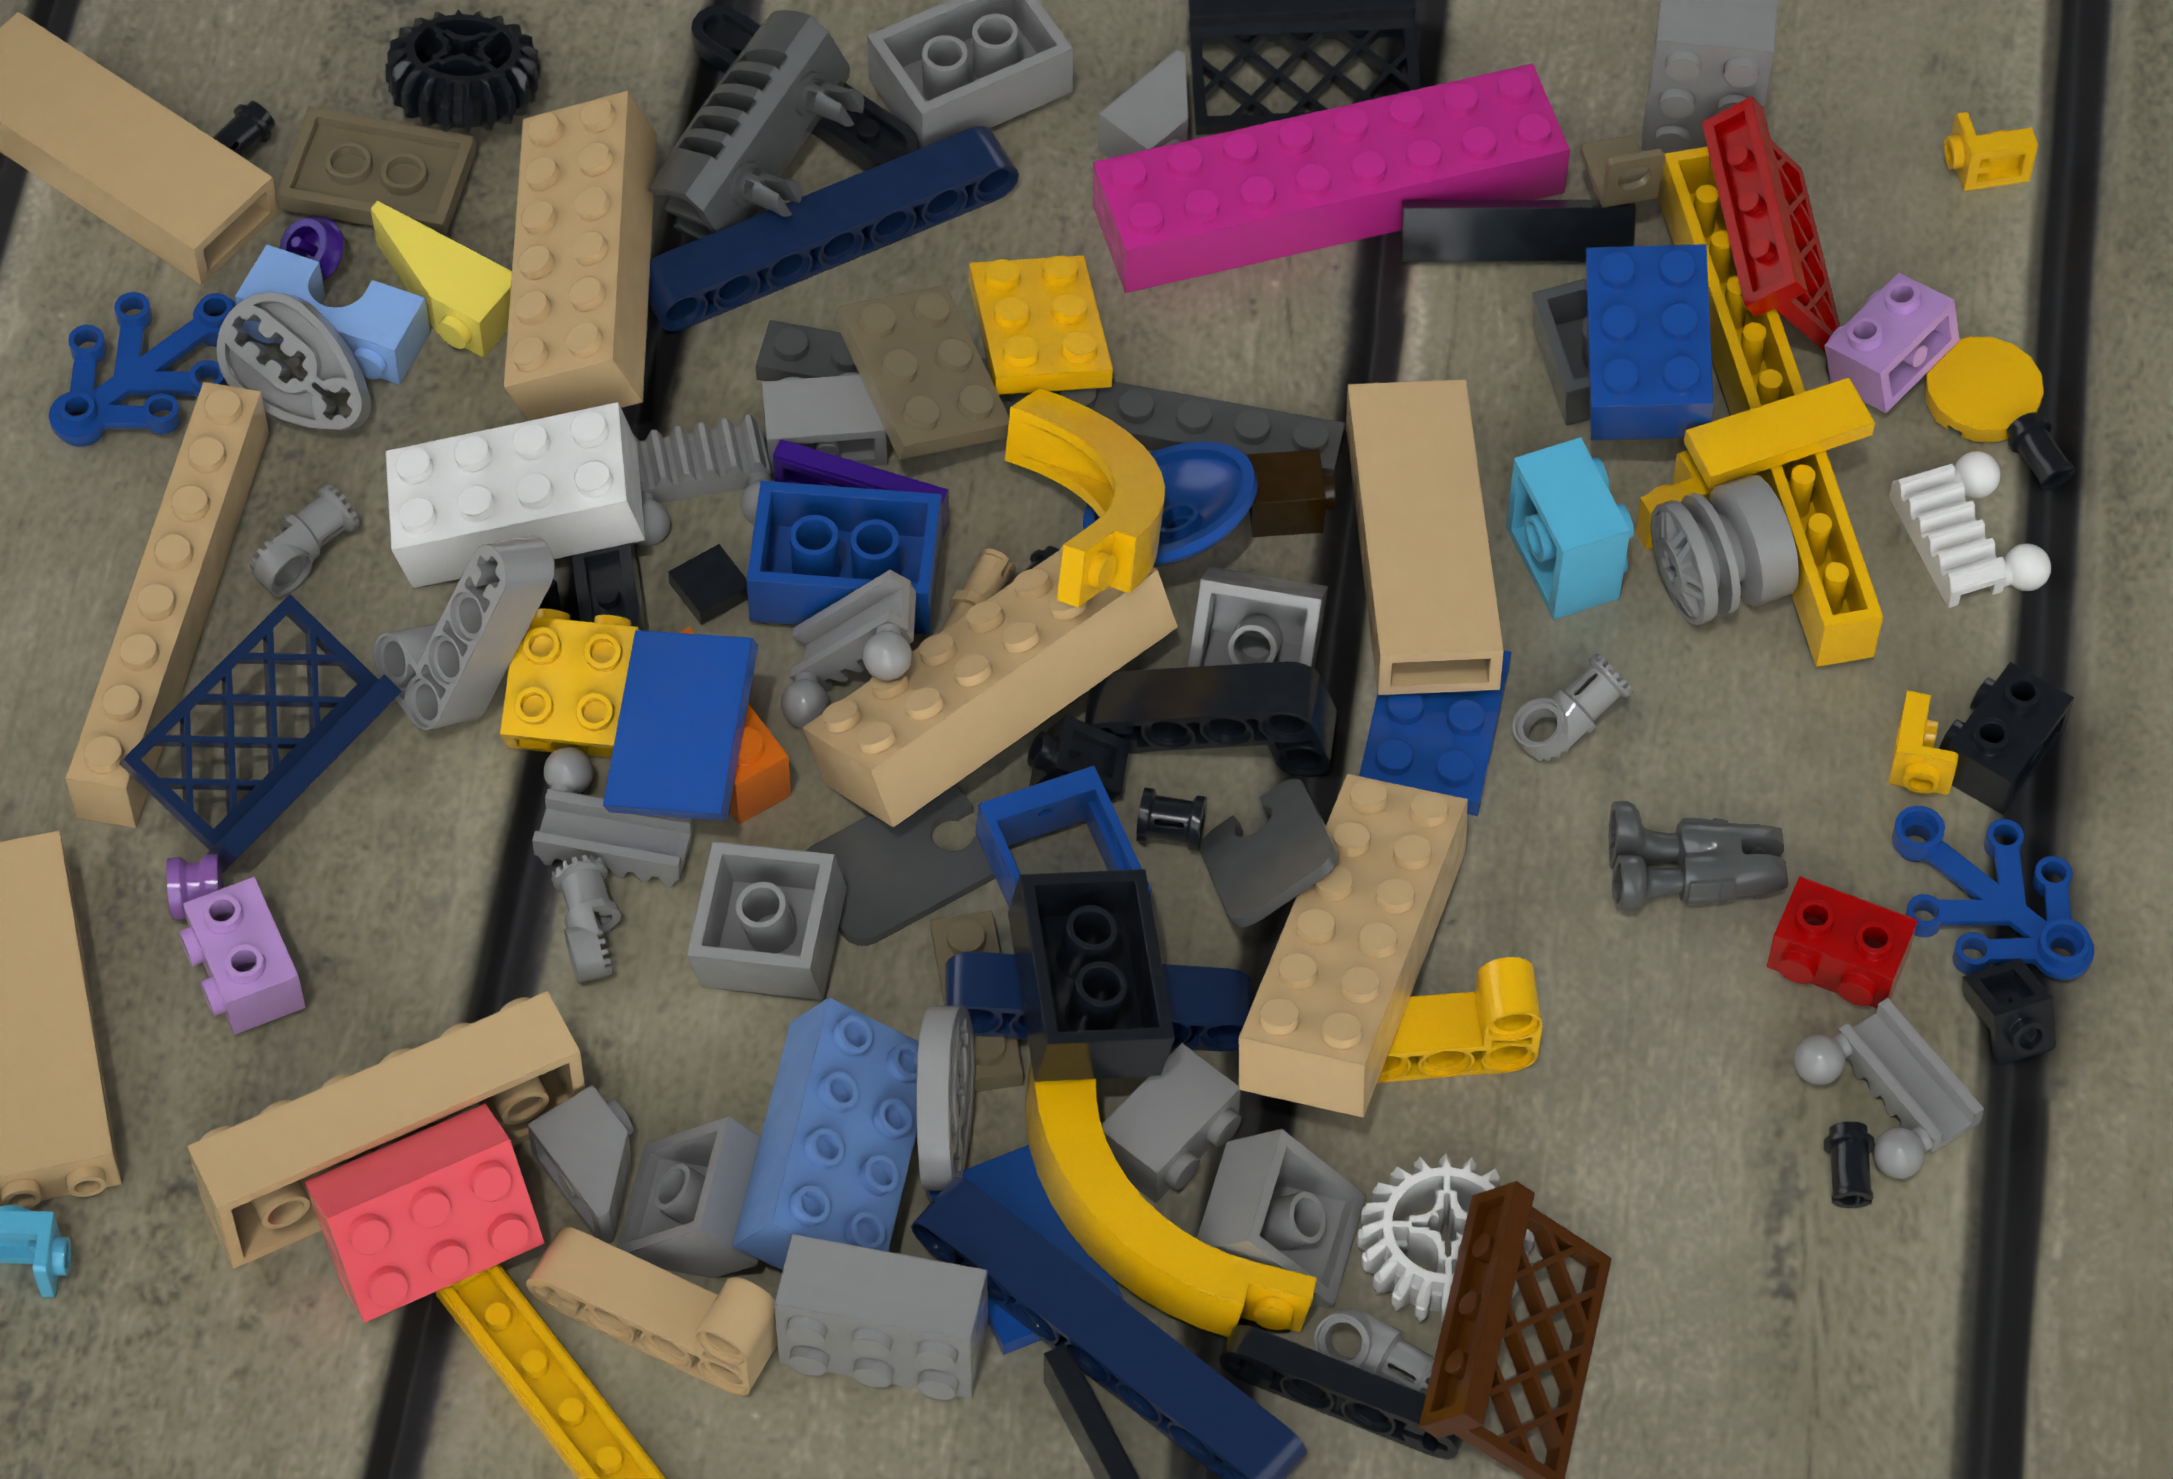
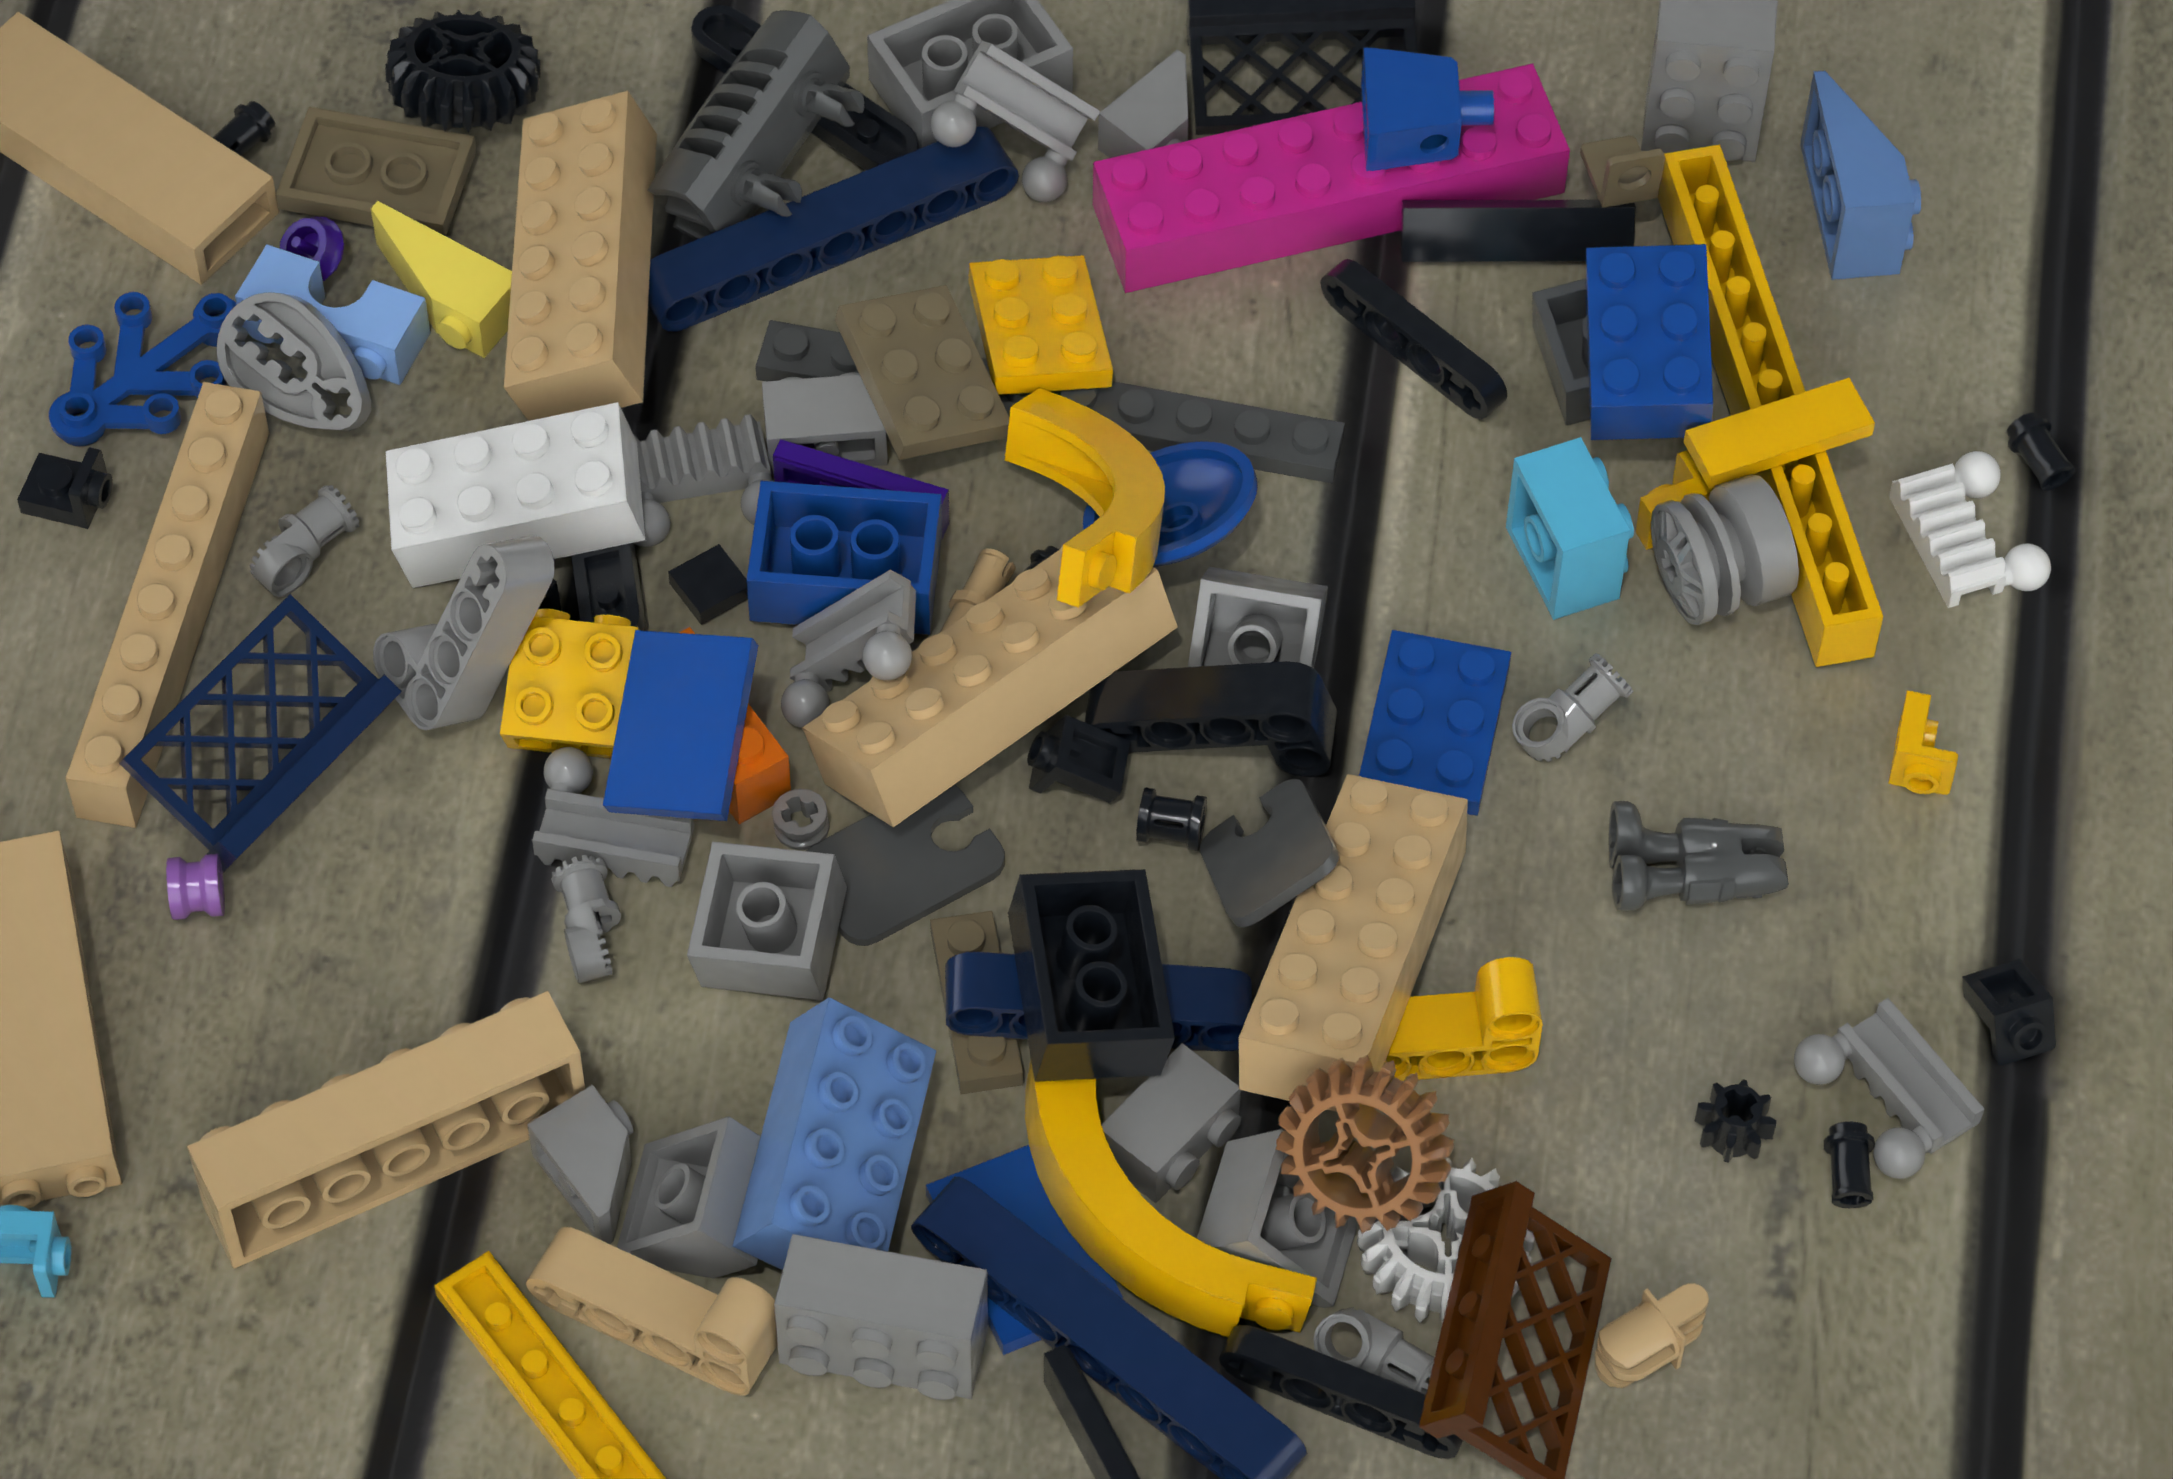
lavender brick [179,877,306,1035] -> none
coral brick [304,1104,545,1323] -> none
light grey piece [917,1005,975,1191] -> none
blue window [975,766,1152,908] -> none
dark brown brick [1248,450,1335,537] -> none
tan brick [1346,379,1504,695] -> none
red fence [1702,96,1841,353] -> none
red brick [1767,876,1918,1008] -> none
lavender brick [1824,273,1960,413] -> none
blue plant [1892,806,2094,980] -> none
yellow tile [1924,336,2044,442] -> none
black brick [1939,662,2074,815] -> none
yellow bracket [1944,112,2038,191] -> none
none -> black bracket [17,447,113,529]
none -> light grey bush [772,788,830,850]
none -> light grey gear [930,41,1100,202]
none -> medium nougat gear [1276,1055,1454,1233]
none -> black beam [1320,259,1508,419]
none -> blue torso [1361,48,1494,171]
none -> tan arm [1595,1283,1709,1388]
none -> black gear [1694,1079,1777,1163]
none -> medium blue slope [1800,71,1921,280]

